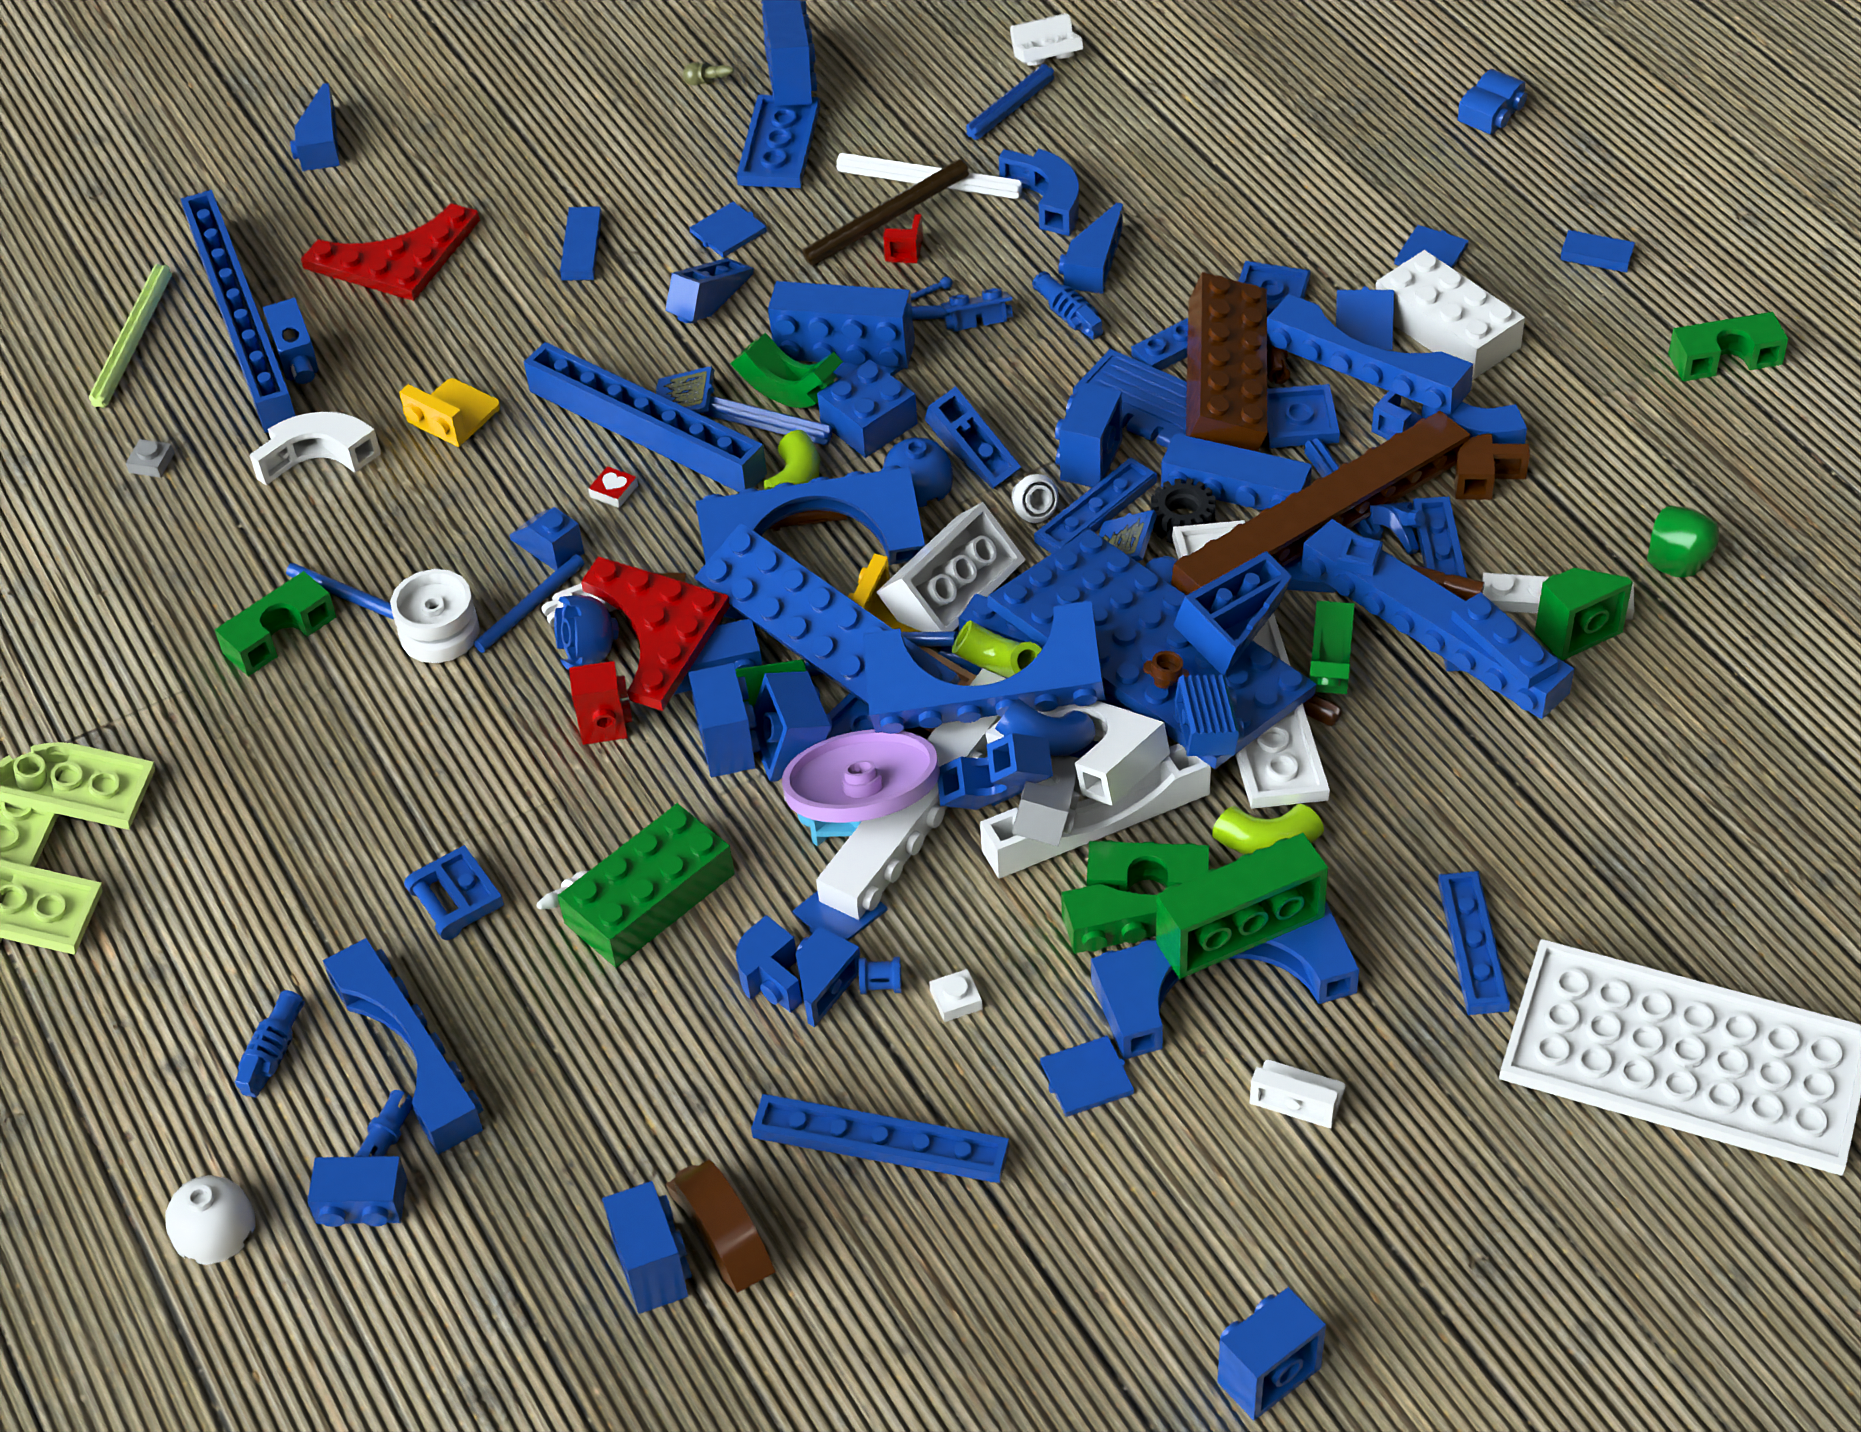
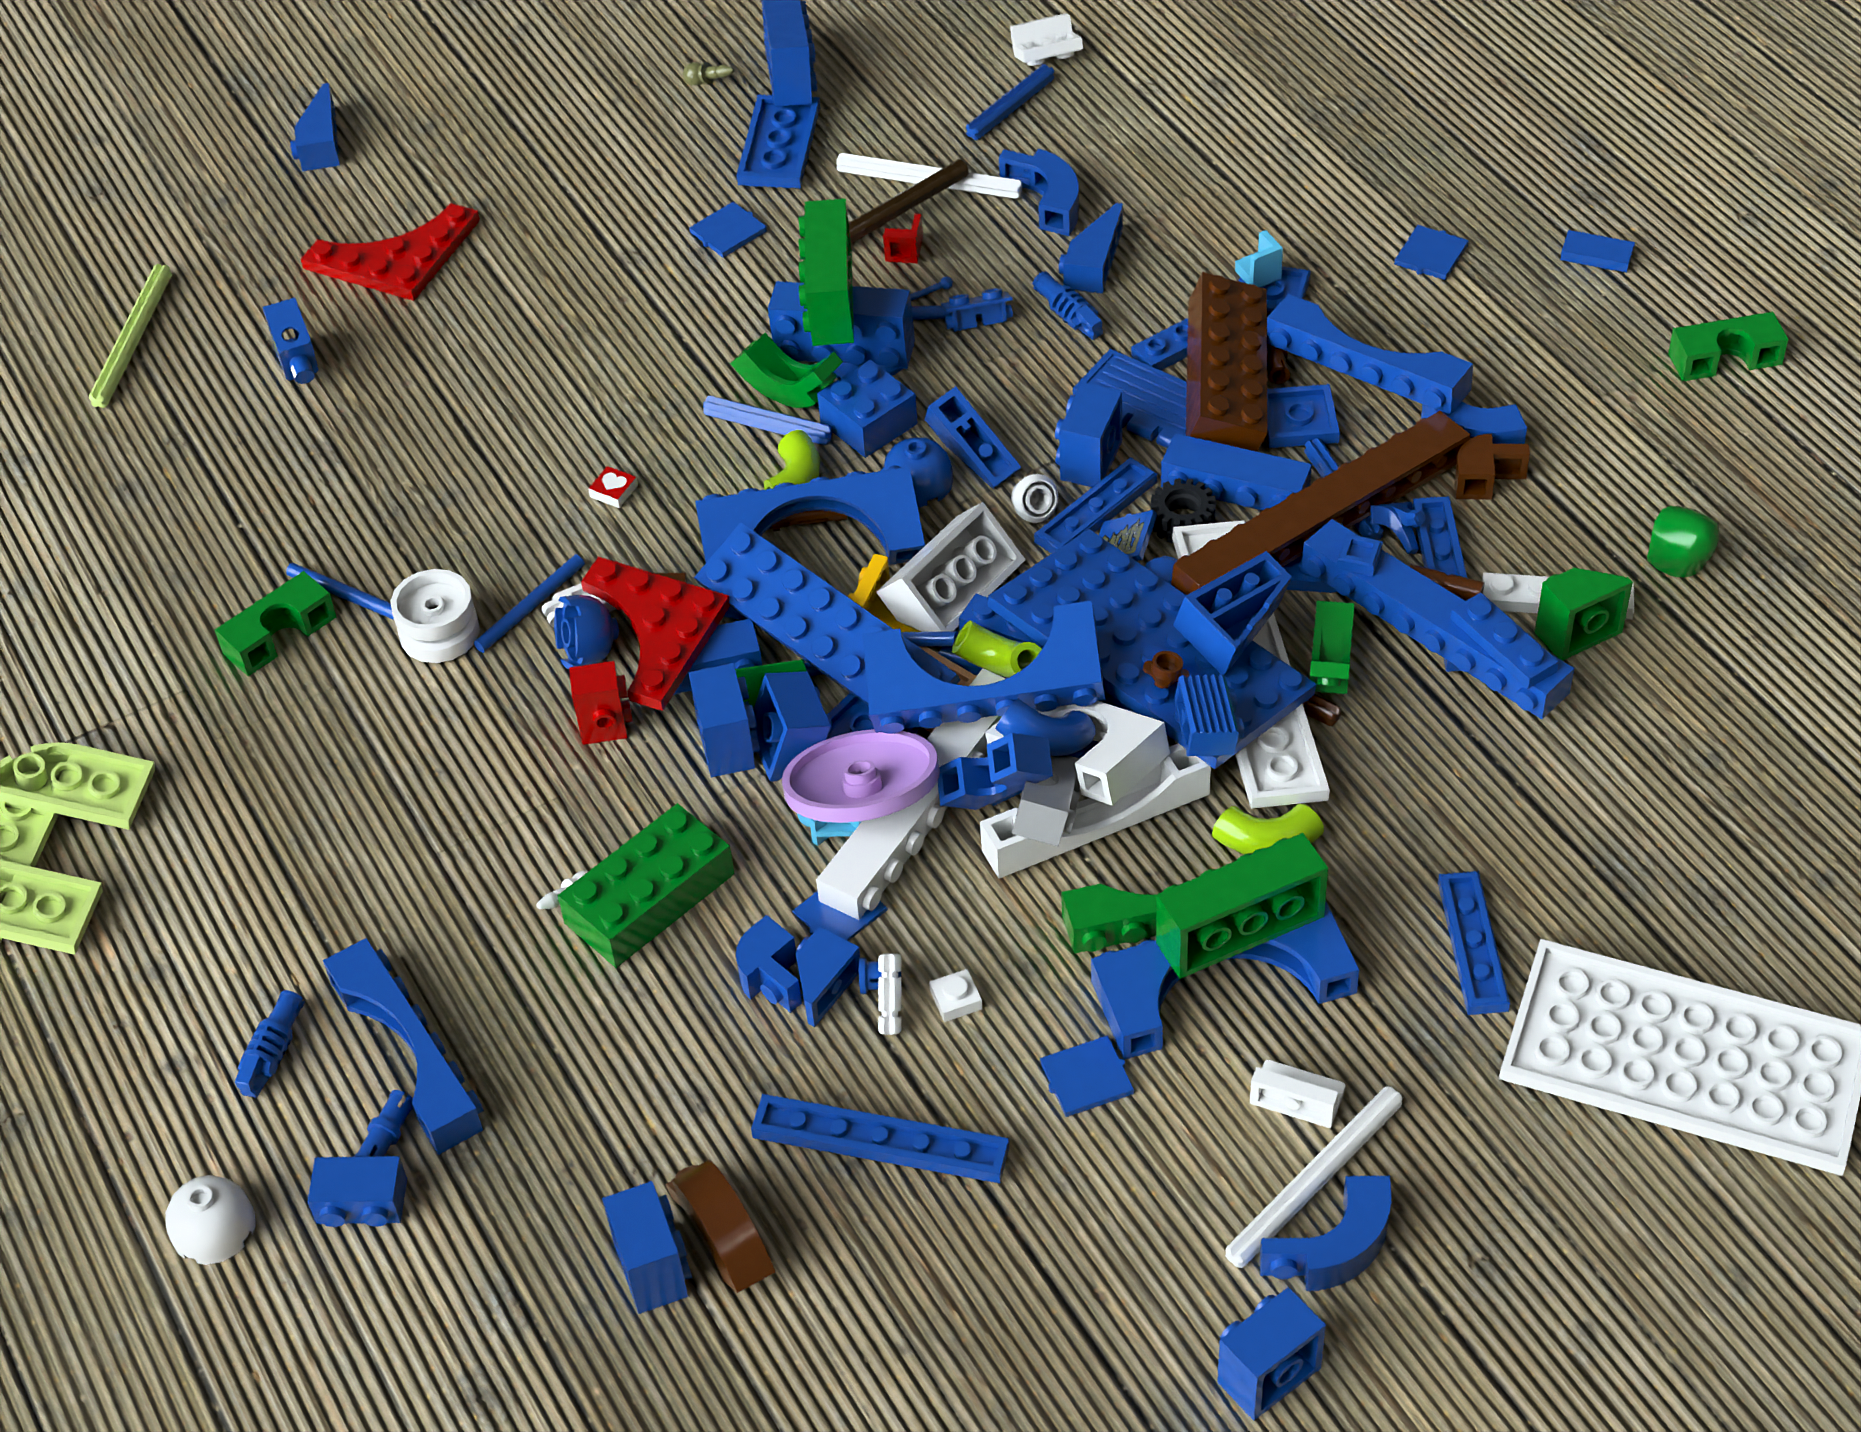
light grey plate [126,439,175,478] -> none
blue brick [181,190,296,433] -> none
white arch [250,412,381,485] -> none
yellow bracket [399,378,500,447] -> none
blue plate [404,845,504,940] -> none
blue slope [509,507,584,571] -> none
blue brick [524,342,767,492] -> none
blue tile [560,206,602,281] -> none
piece [656,366,715,414] -> none
blue slope [665,258,754,324] -> none
green arch [1087,840,1209,892] -> none
blue piece [1336,286,1394,351] -> none
blue panel [1371,390,1423,440] -> none
white brick [1376,250,1525,380] -> none
blue brick [1457,69,1527,135] -> none
none -> green brick [799,198,854,346]
none -> white axle [878,953,901,1035]
none -> white axle [1225,1086,1403,1268]
none -> medium azure panel [1235,230,1283,287]
none -> blue arch [1260,1176,1391,1291]

